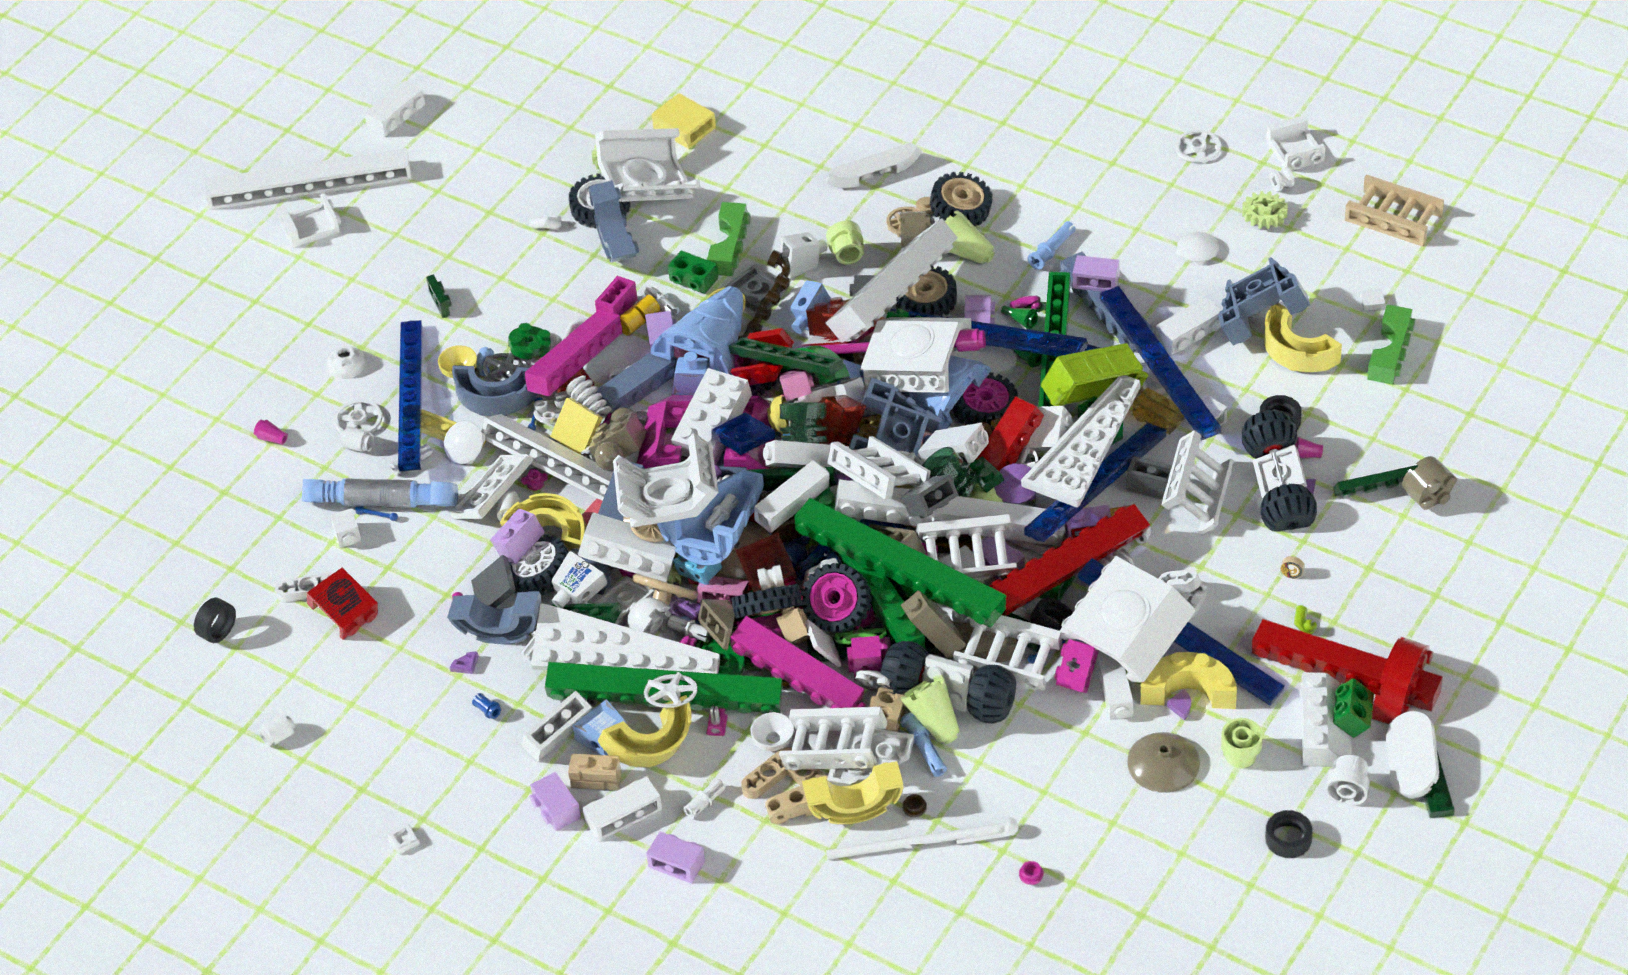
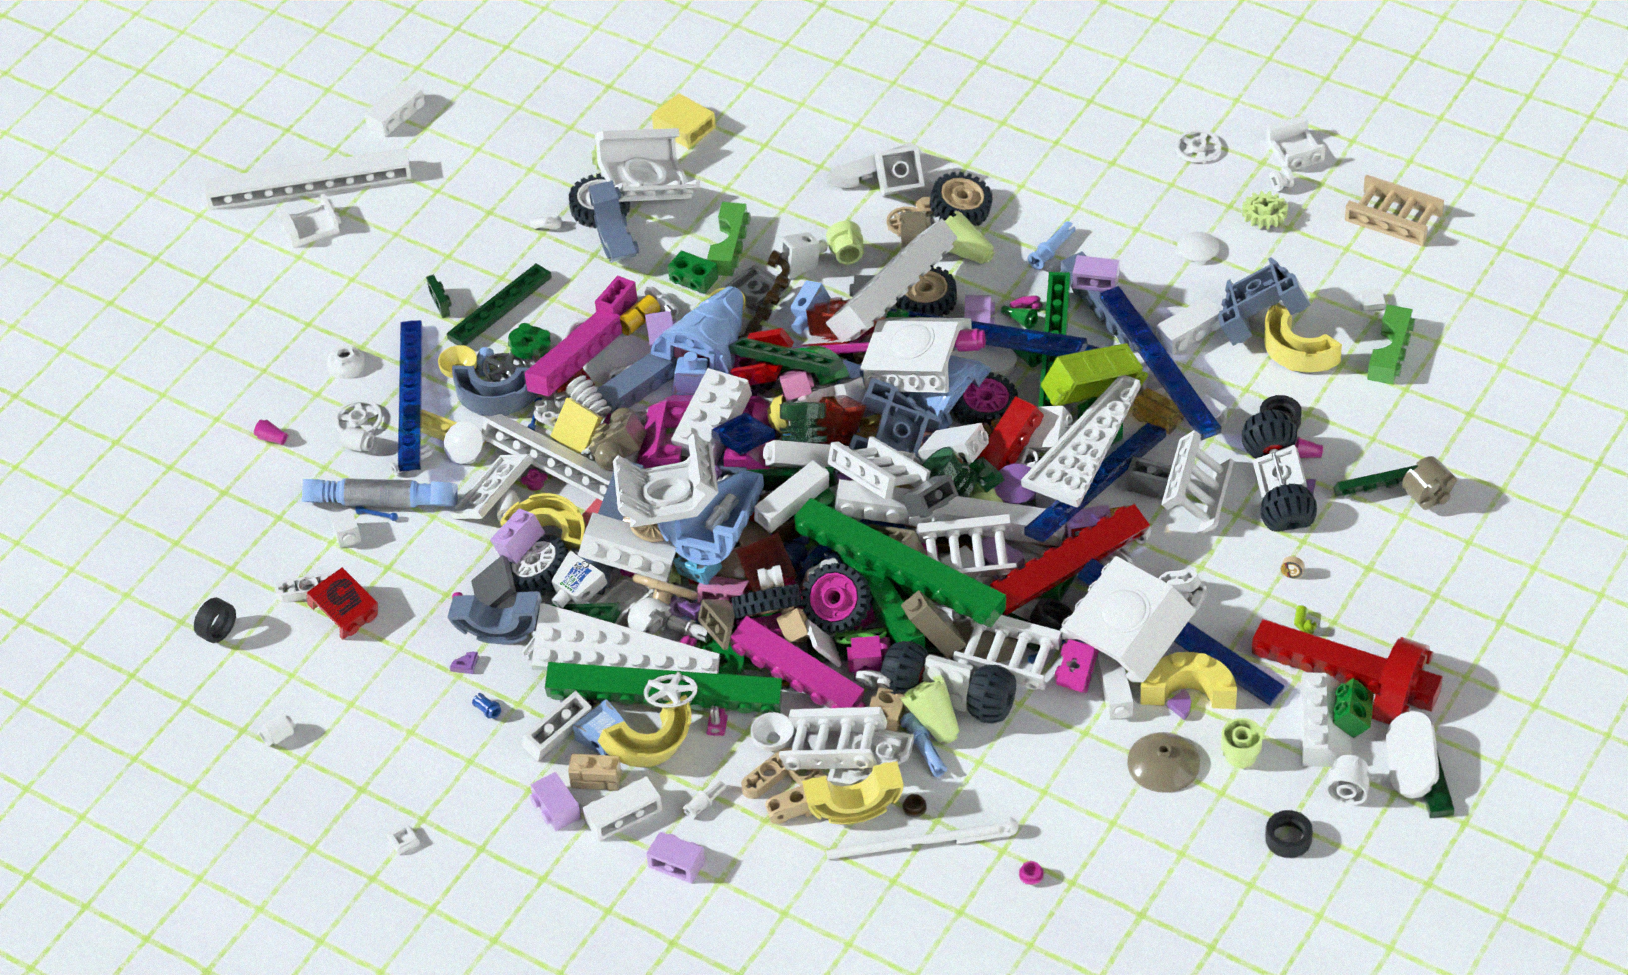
none -> dark green plate [446,263,552,346]
none -> white brick [874,145,925,196]

